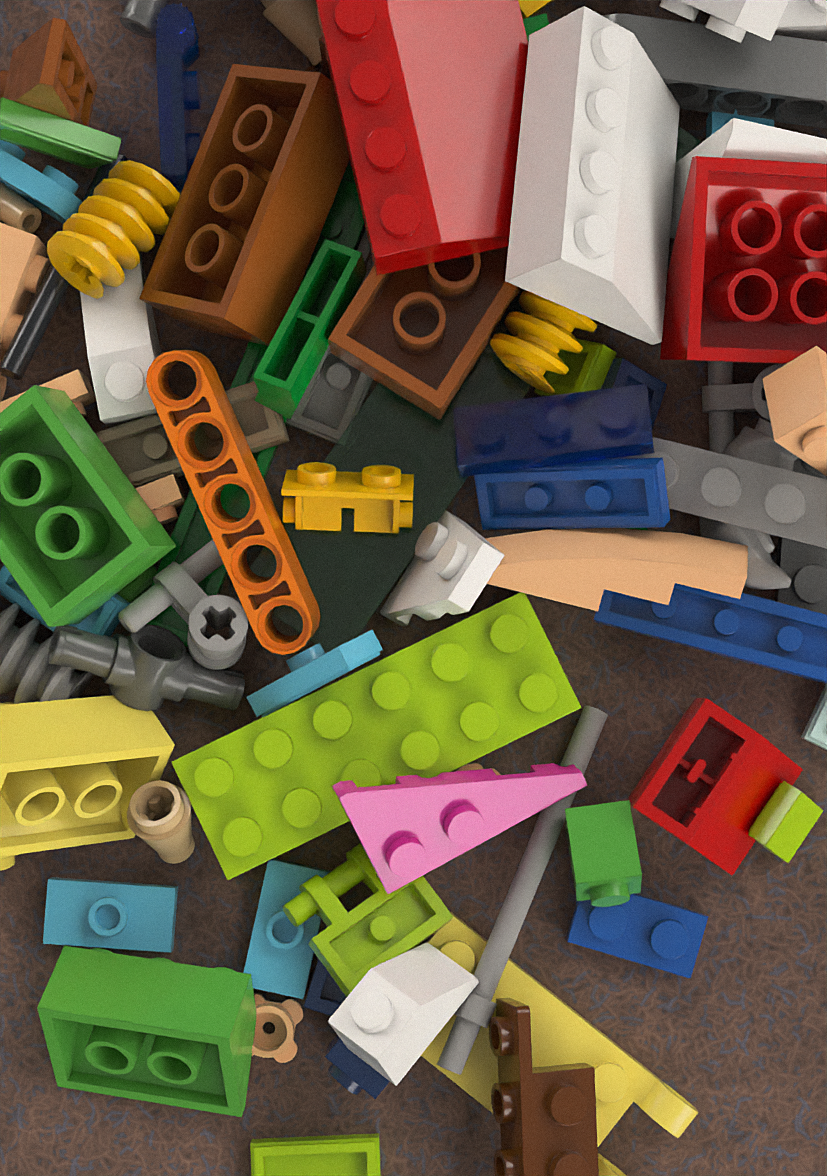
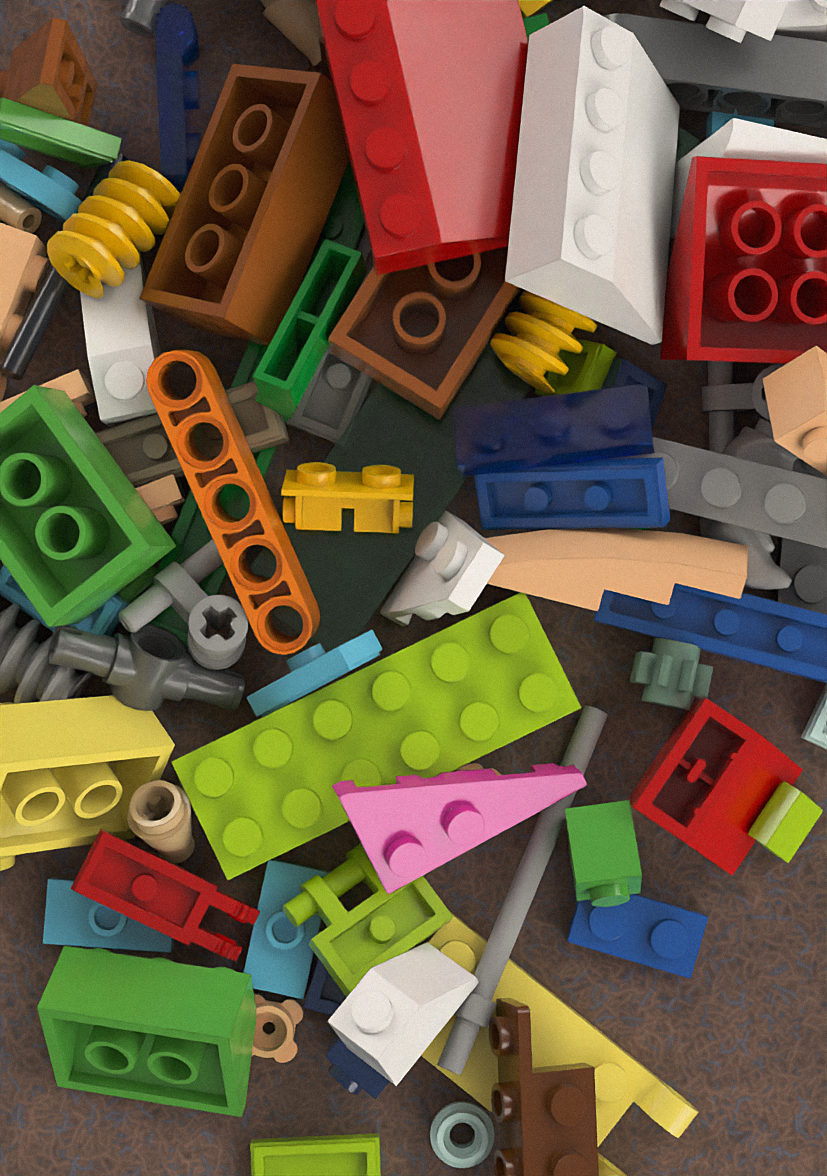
none -> red hinge [71,828,261,962]
none -> light aqua plate [430,1101,495,1168]
none -> sand green gear [630,638,713,711]

